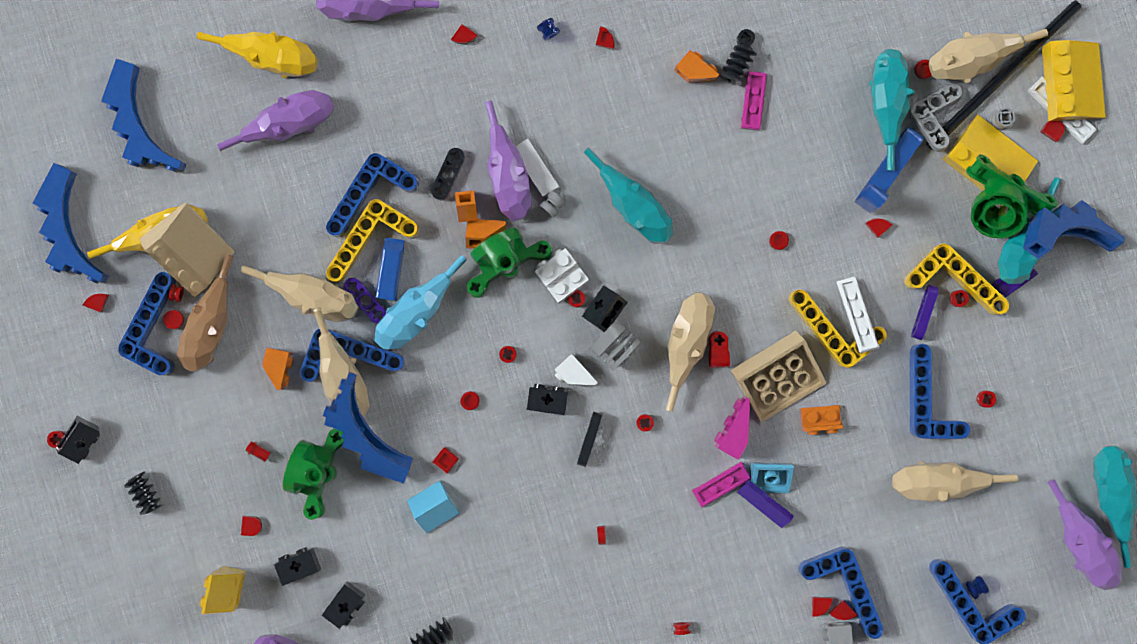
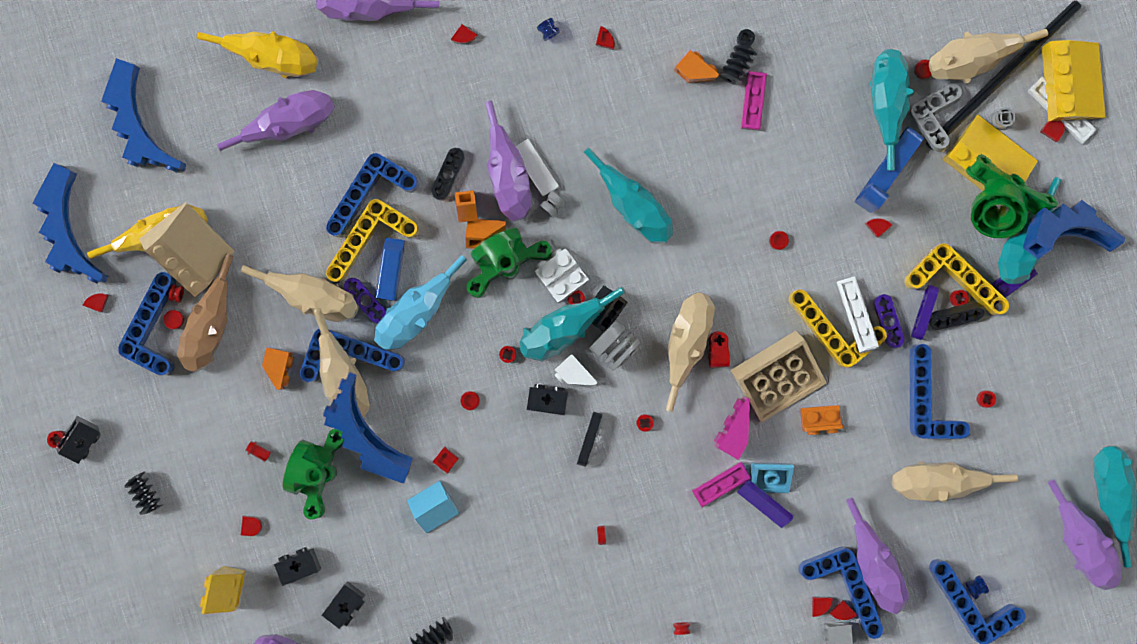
none -> teal piece [520,287,625,362]
none -> medium lavender piece [846,497,909,614]
none -> dark purple beam [873,294,904,348]
none -> black beam [929,302,985,330]

